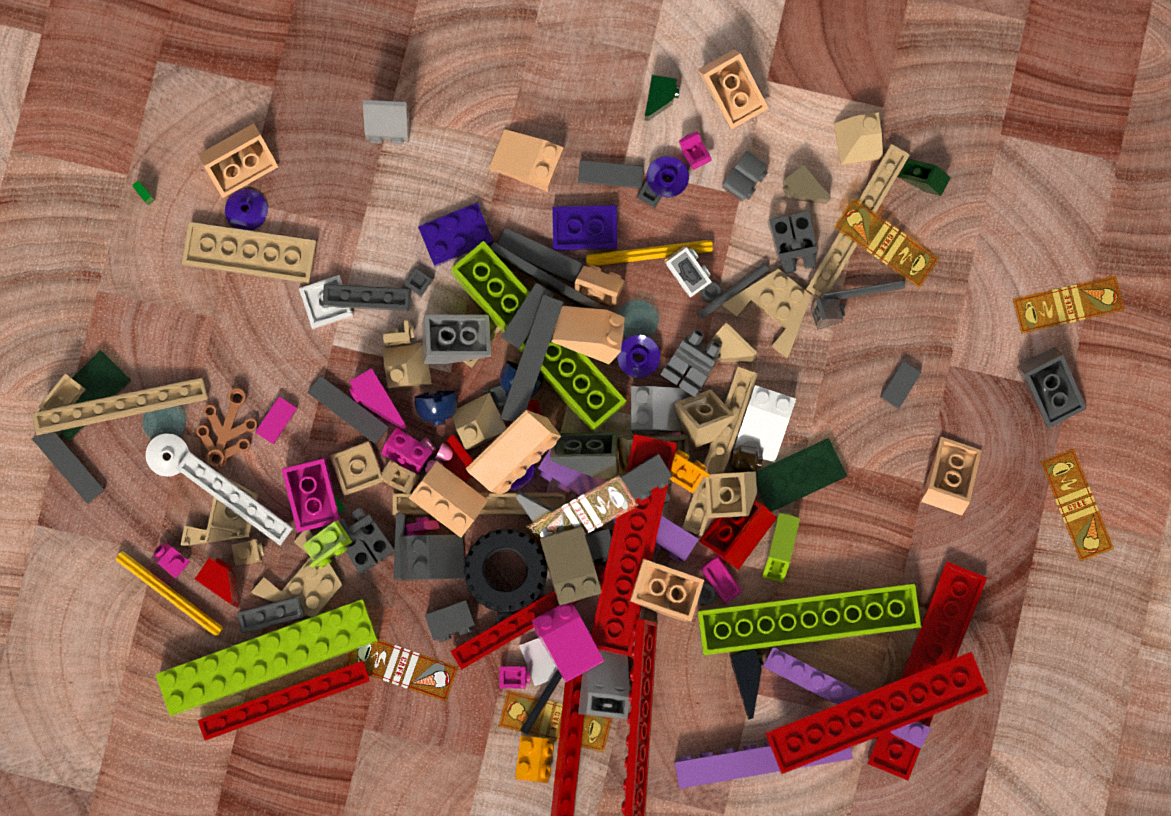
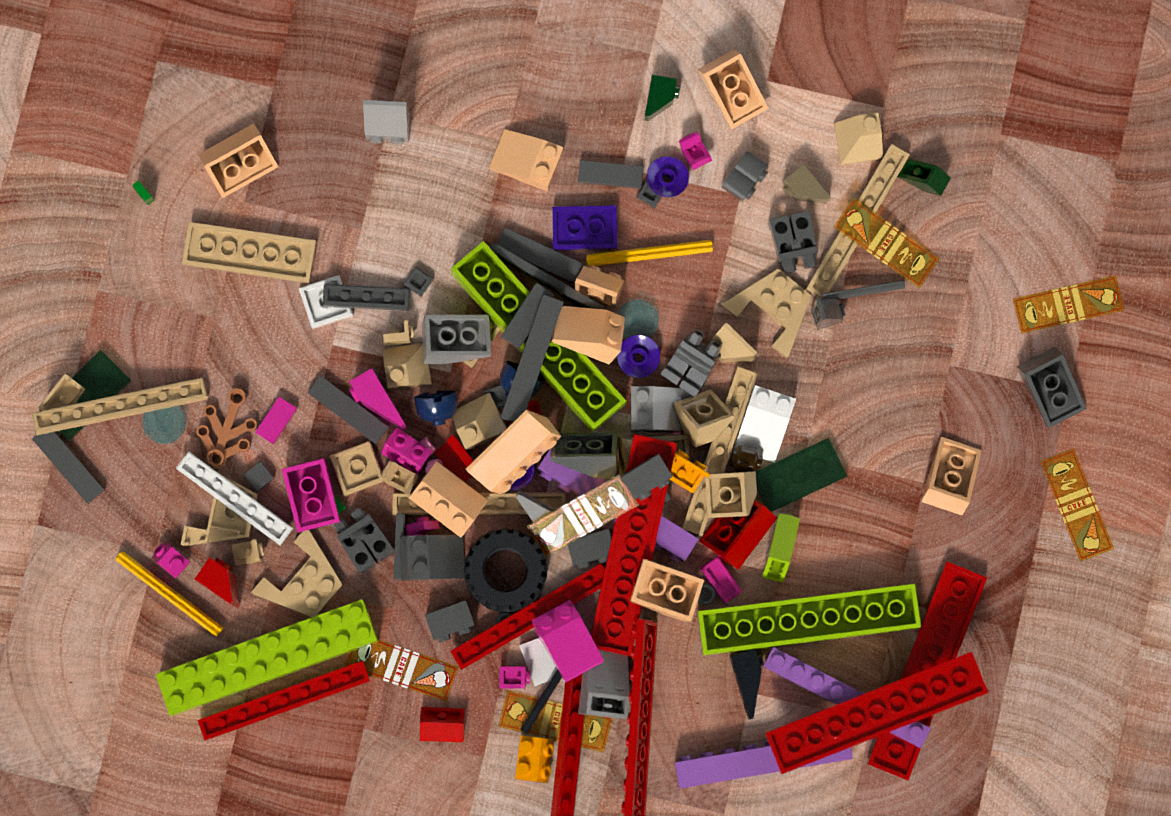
white dish [146,433,189,476] -> none
dark purple dish [225,189,268,231] -> none
dark grey tile [237,596,305,633] -> none
lime bracket [303,520,352,568] -> none
dark purple plate [418,203,494,267] -> none
bright pink hinge [435,443,453,461] -> none
dark tan slope [540,526,602,605] -> none
brick [664,246,711,297] -> none
dark grey bar [697,263,769,320] -> none
dark grey tile [700,281,722,303] -> none
dark grey tile [881,361,921,409] -> none
none -> dark grey tile [244,462,274,492]
none -> red panel [420,707,465,743]

